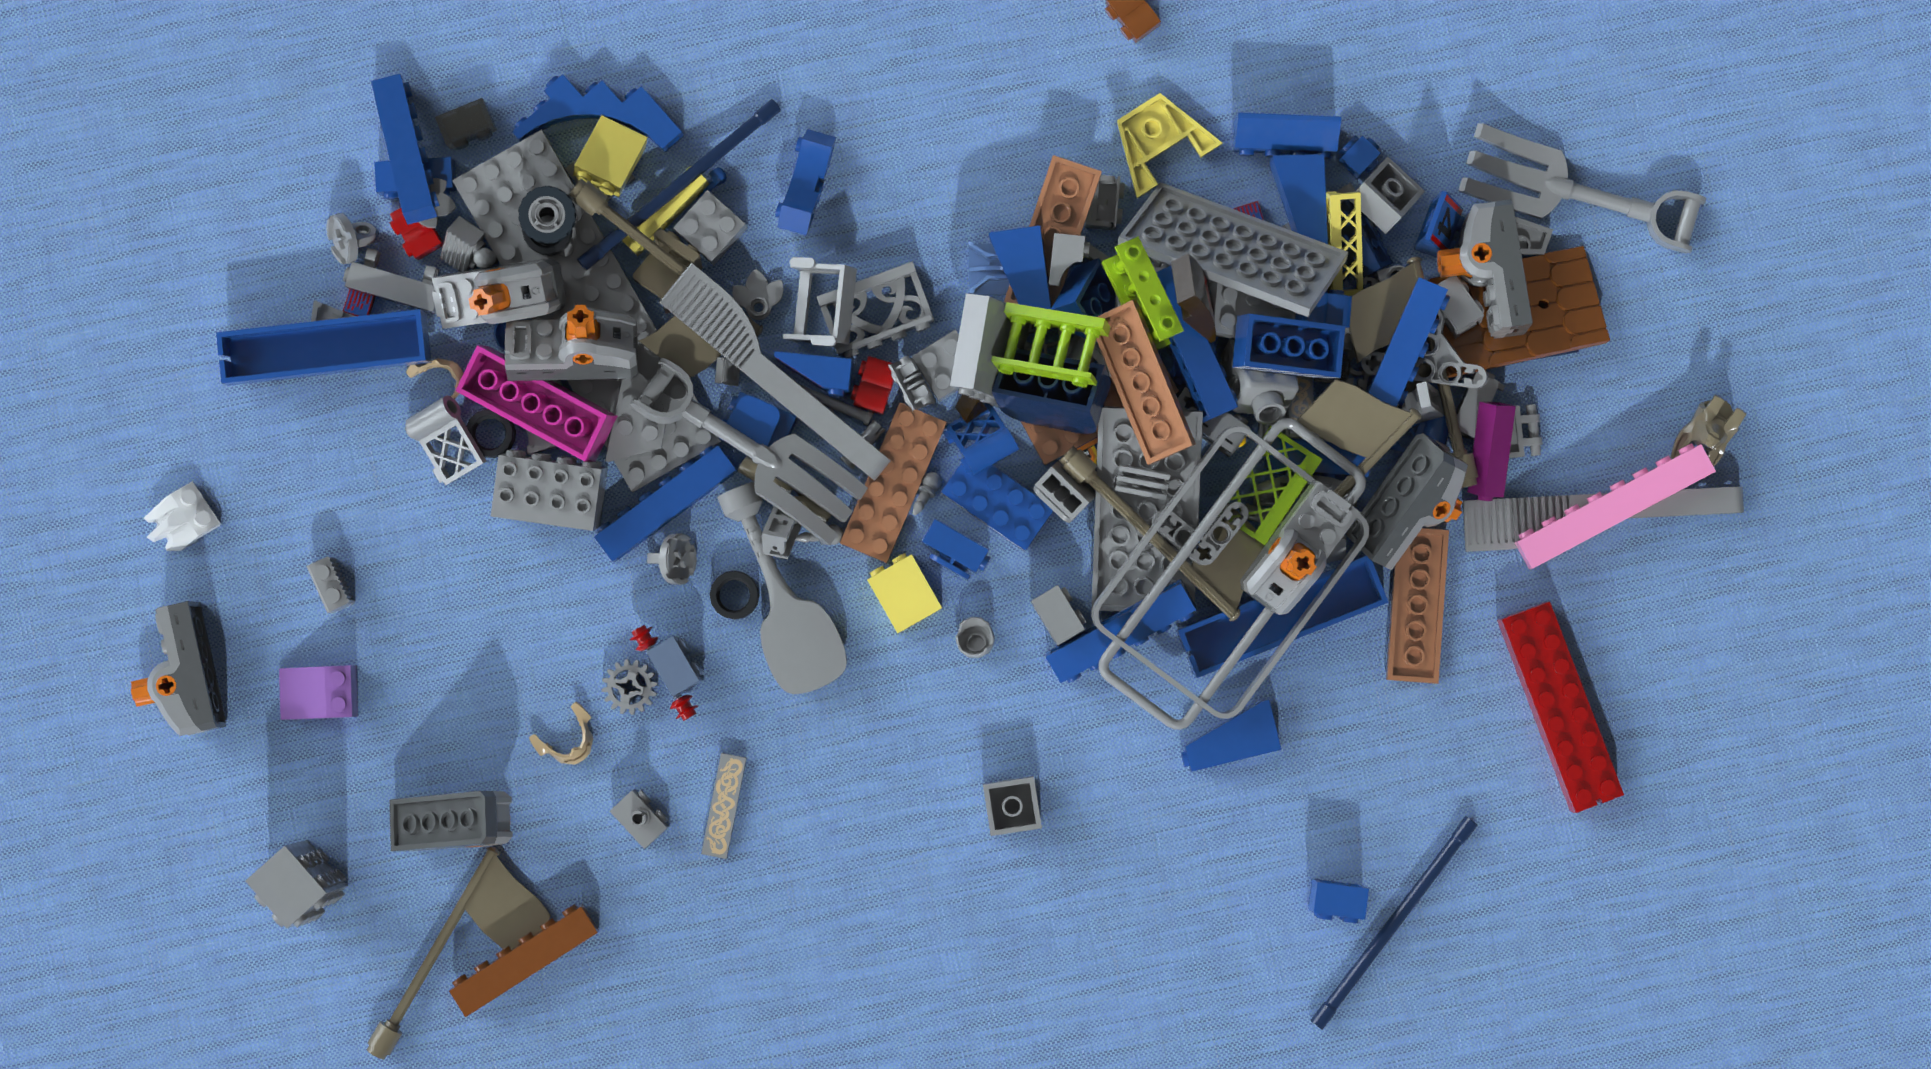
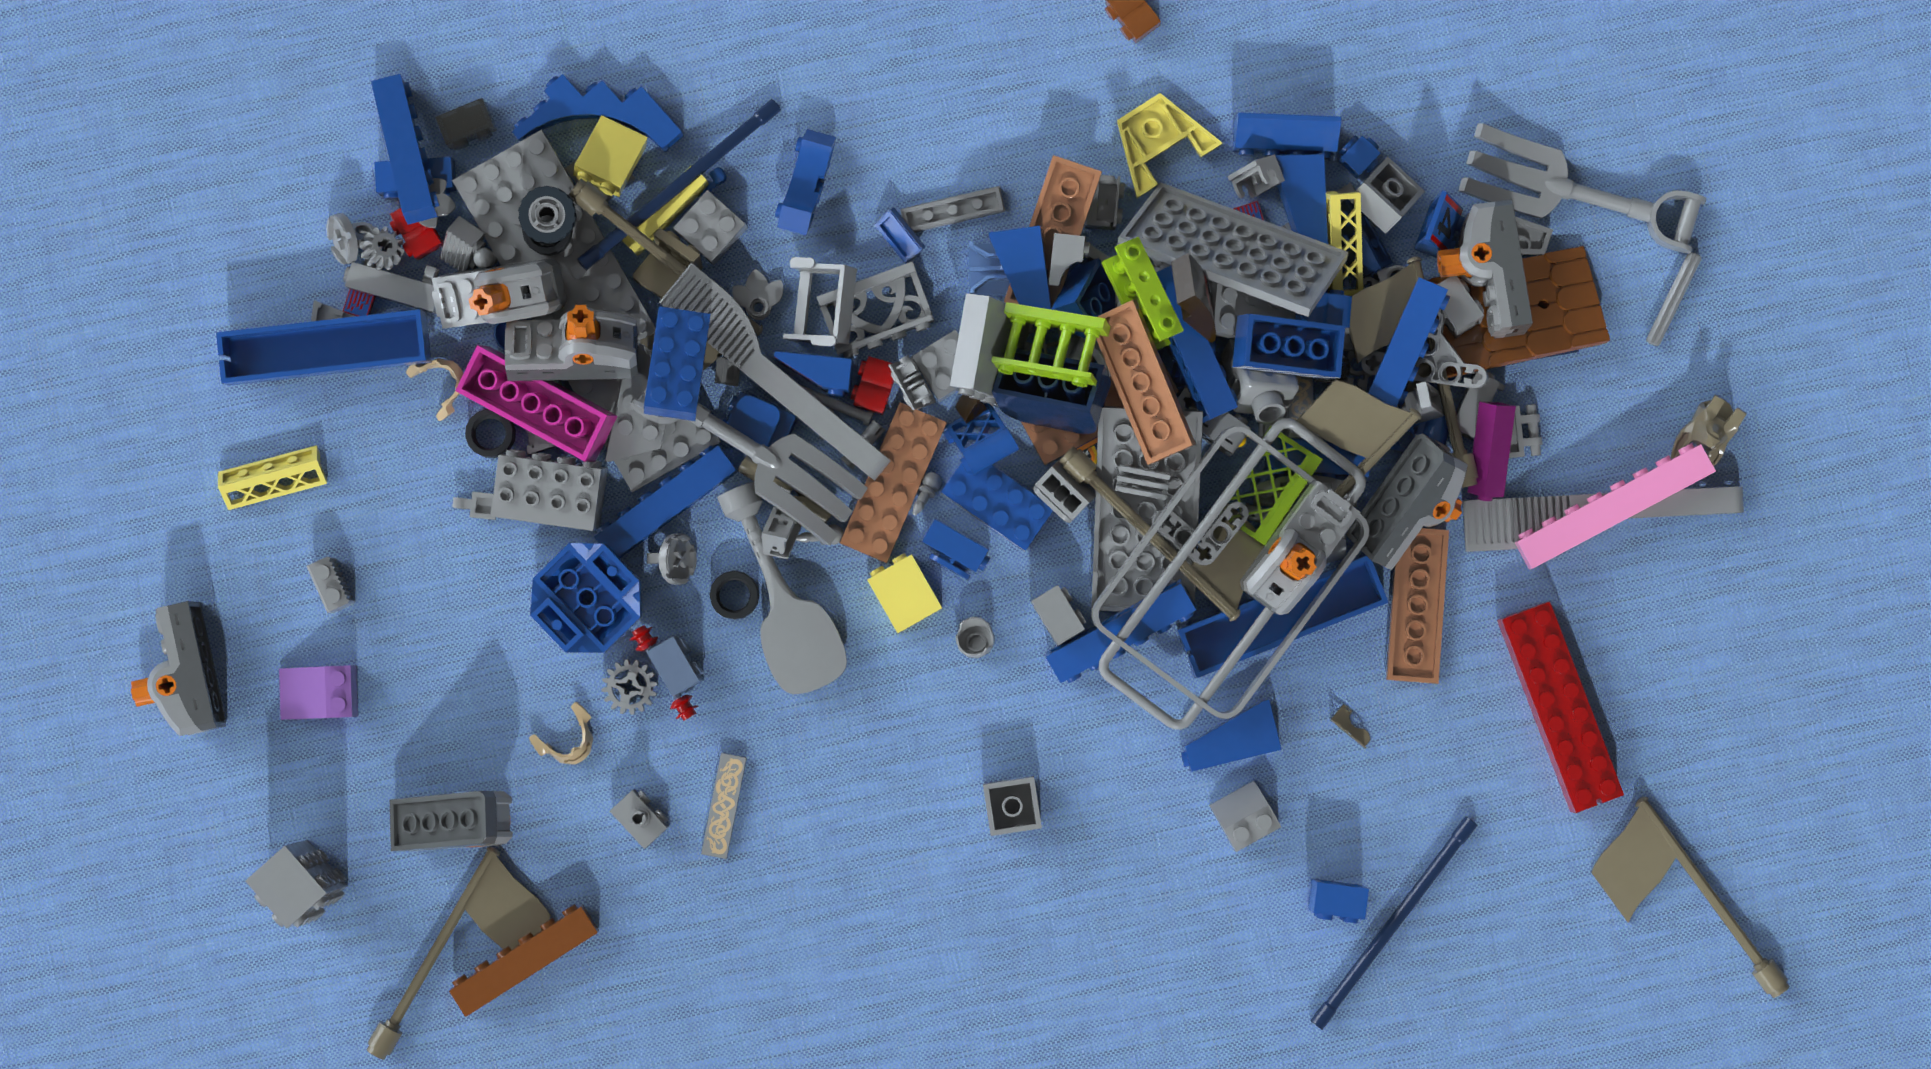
white plate [144,481,221,551] -> none
light grey piece [405,395,486,486] -> none
none -> light yellow fence [218,445,327,510]
none -> light grey gear [359,227,404,271]
none -> light grey plate [452,492,496,520]
none -> blue piece [530,543,642,653]
none -> blue brick [644,306,711,421]
none -> blue tile [874,208,926,264]
none -> light grey tile [900,186,1005,233]
none -> light grey slope [1209,781,1281,852]
none -> light grey hinge [1227,154,1285,198]
none -> dark tan piece [1330,704,1371,749]
none -> dark tan flag [1591,797,1790,998]
none -> light grey axle [1646,252,1701,346]

